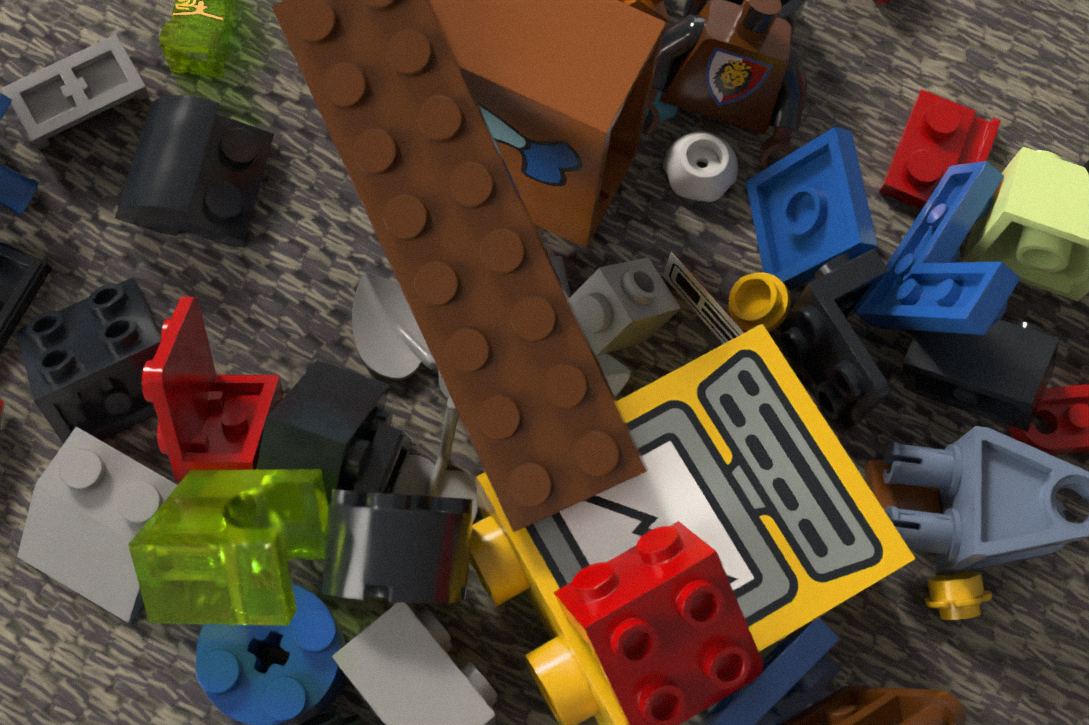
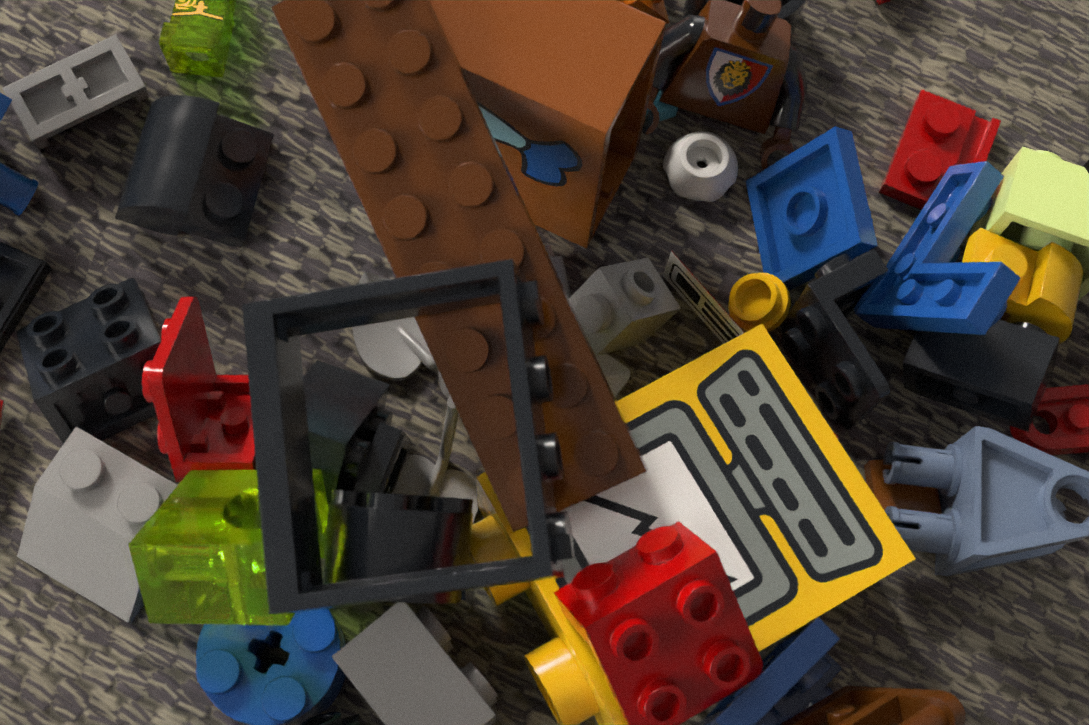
yellow plate [925,571,992,620] -> none
none -> black window [242,259,574,615]
none -> yellow brick [962,228,1083,345]

